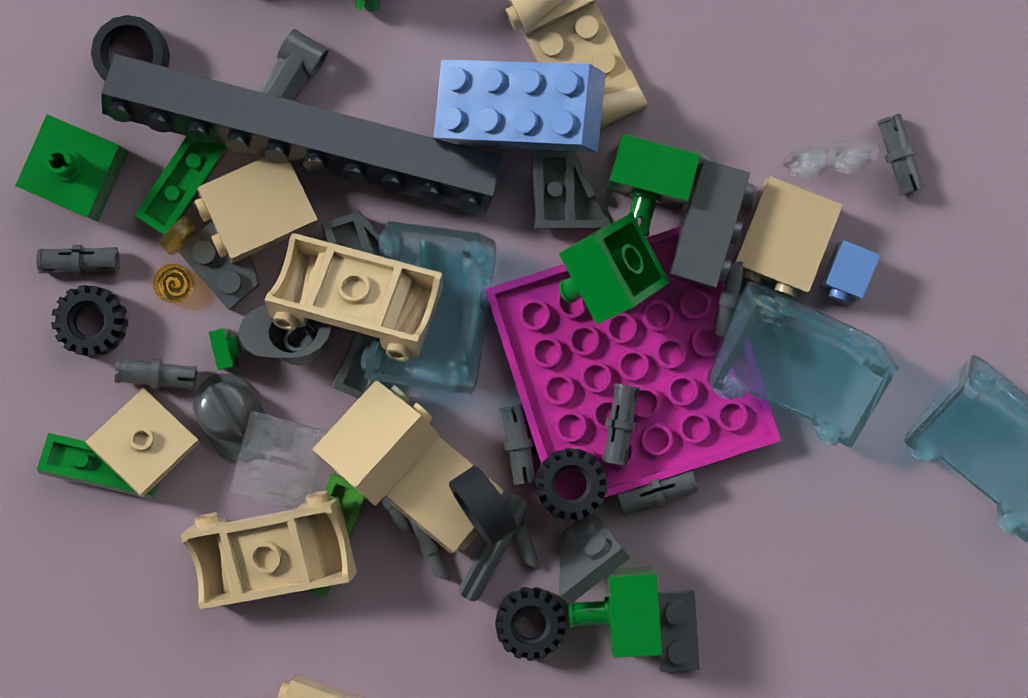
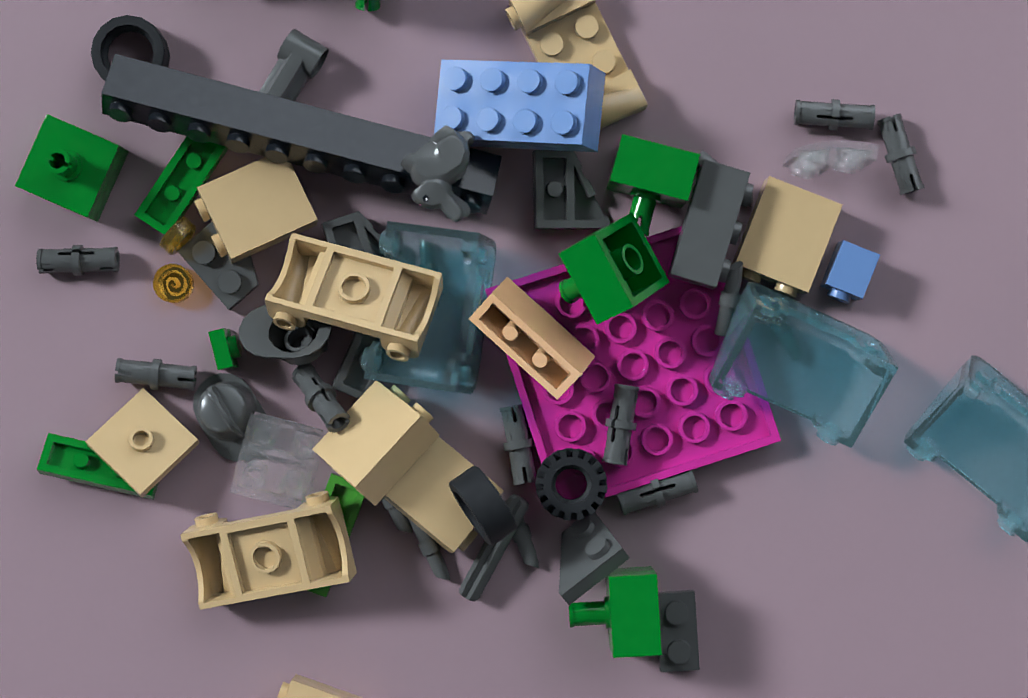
black tyre [51,285,128,356] -> none
black tyre [495,587,566,661] -> none
none -> dark grey pin [292,363,350,433]
none -> dark grey animal [400,125,475,222]
none -> light nougat brick [469,276,595,400]
none -> dark grey pin [794,99,875,131]

